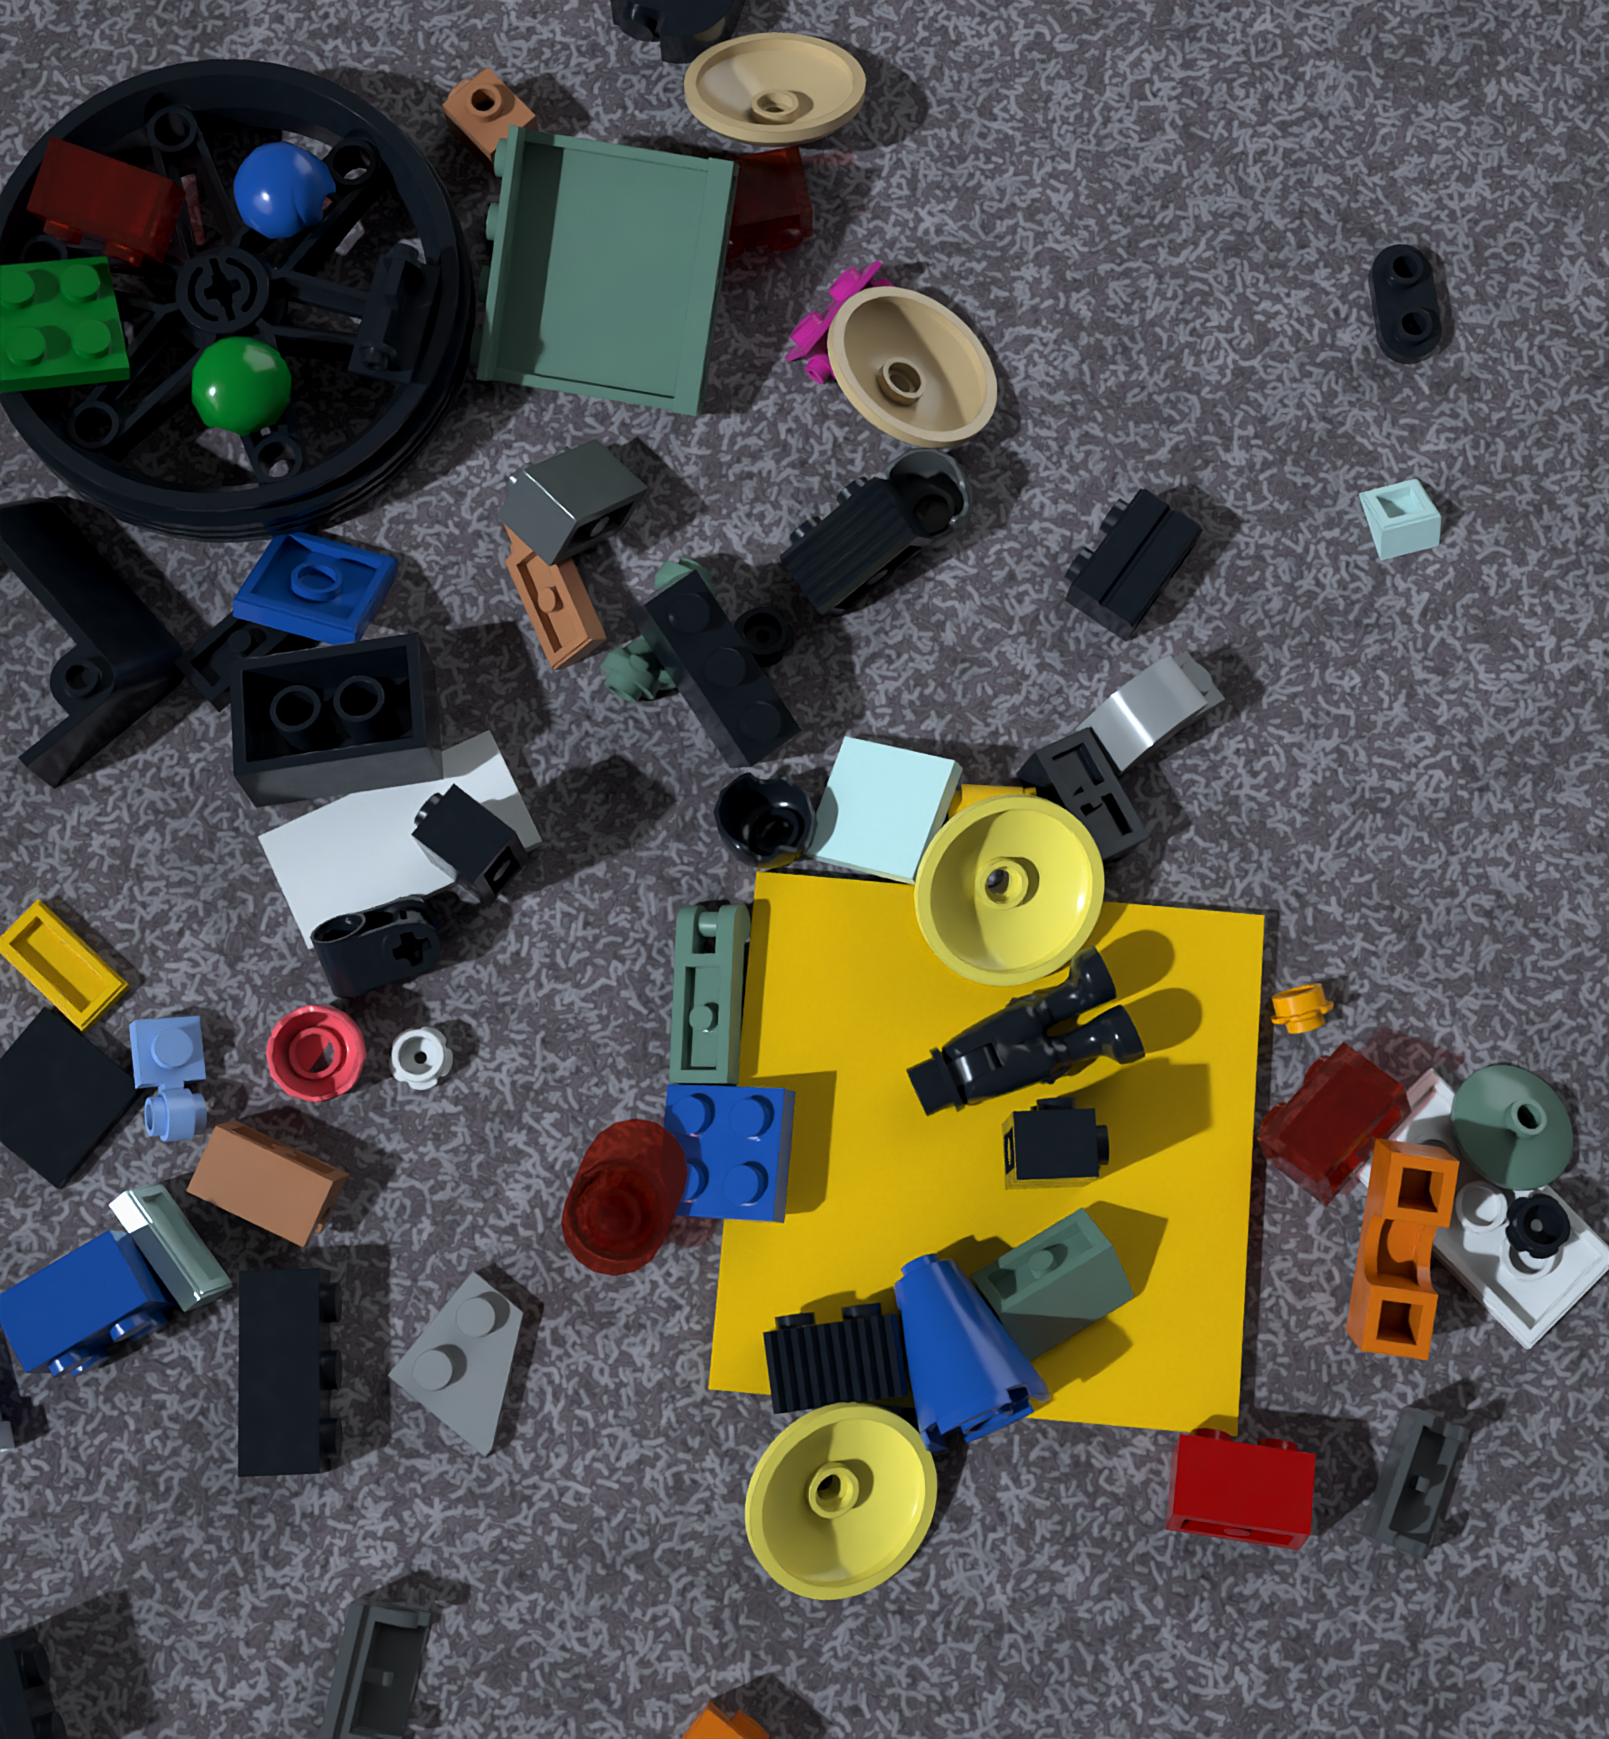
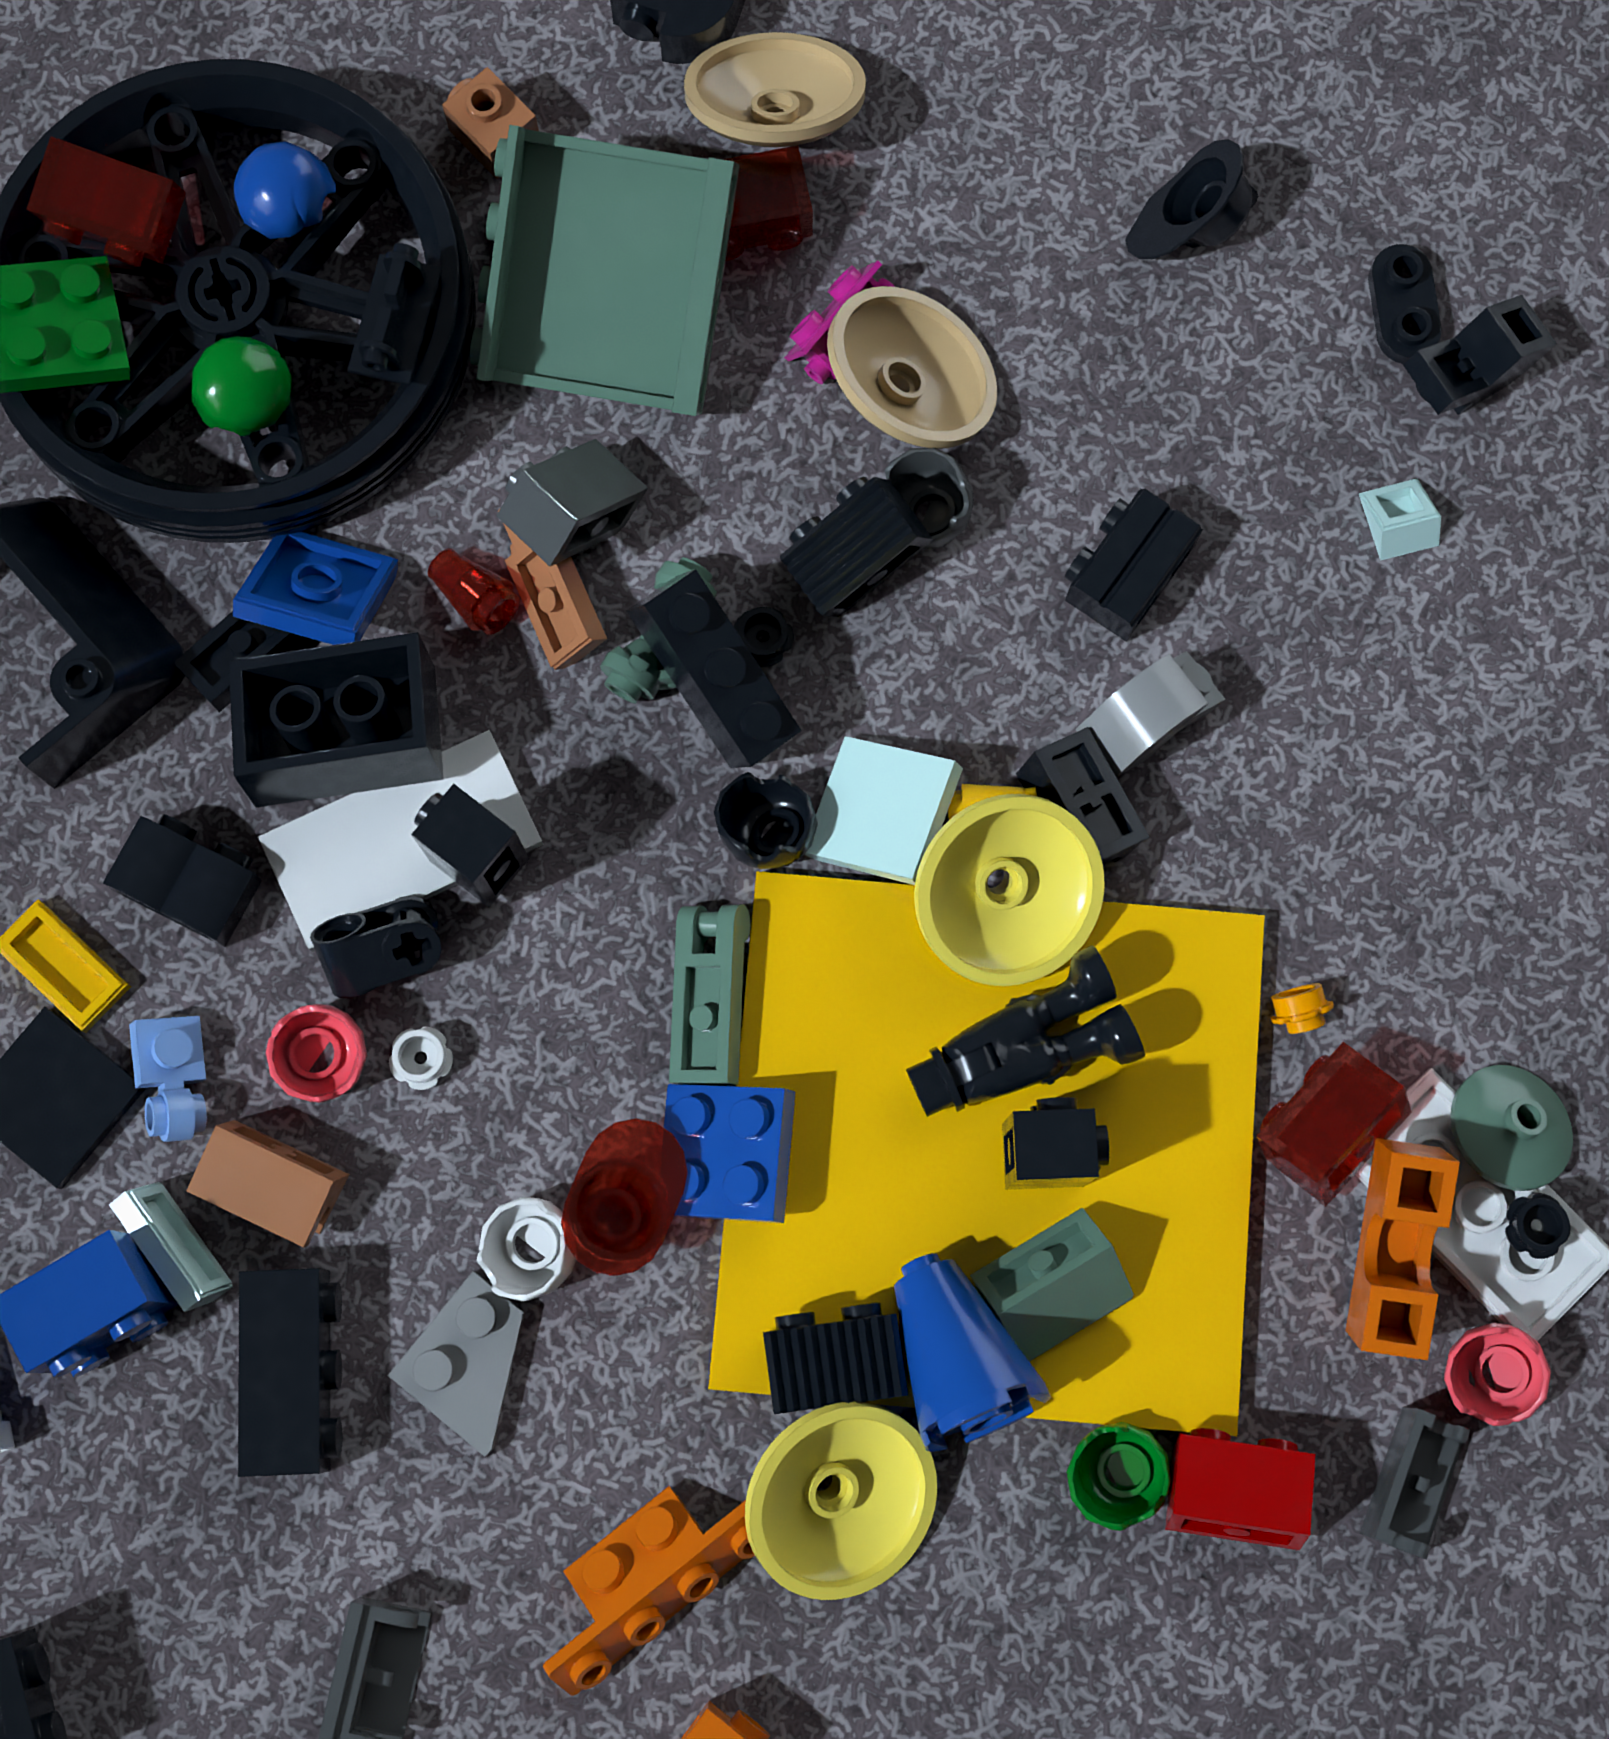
none -> black brick [103,814,262,947]
none -> clear red cone [427,548,520,635]
none -> white hair [477,1197,578,1301]
none -> orange bracket [543,1486,755,1696]
none -> green hair [1067,1422,1172,1531]
none -> black piece [1125,139,1258,259]
none -> black brick [1403,295,1557,415]
none -> coral hair [1444,1323,1551,1426]

